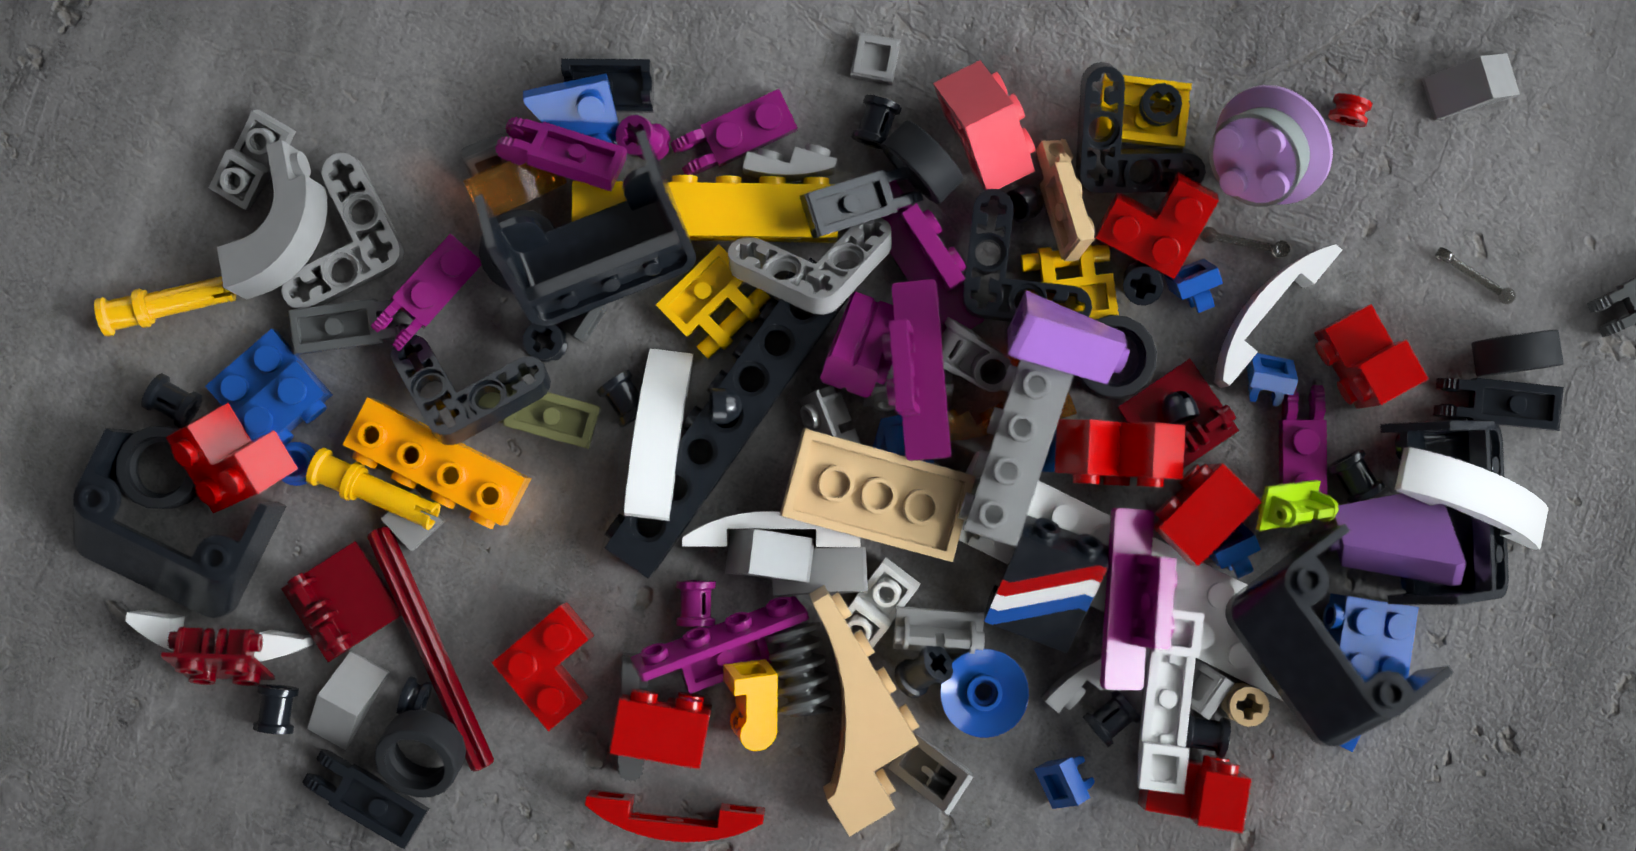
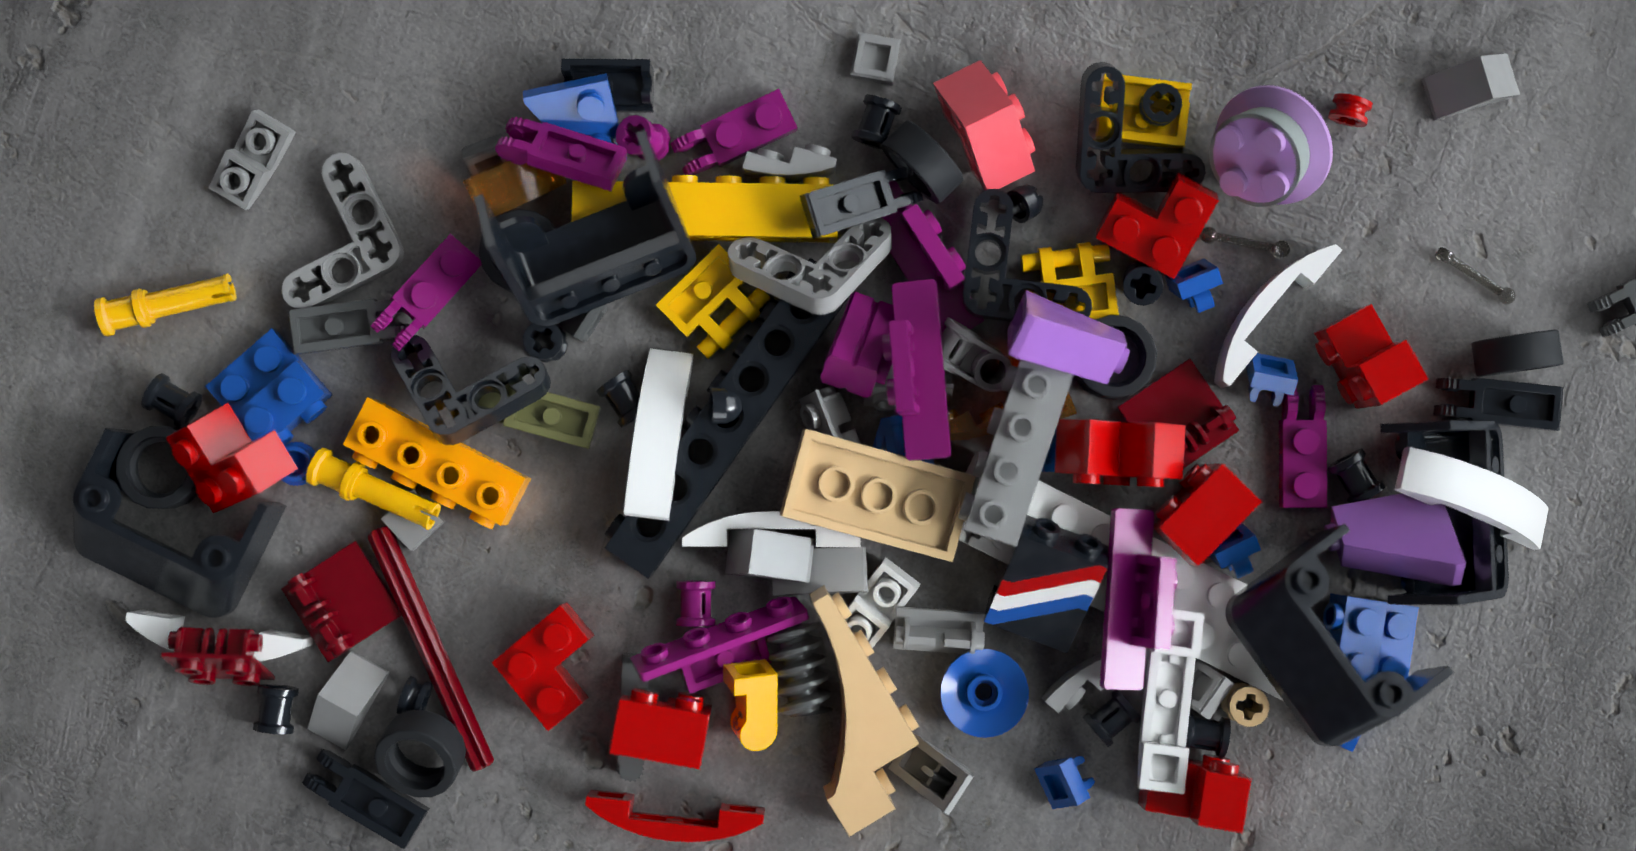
light grey arch [217,140,327,300] -> none
black bush [895,646,953,698] -> none
tan hinge [1036,139,1094,261] -> none
black hinge [1161,391,1200,425] -> none
lime hinge [1256,480,1339,531] -> none

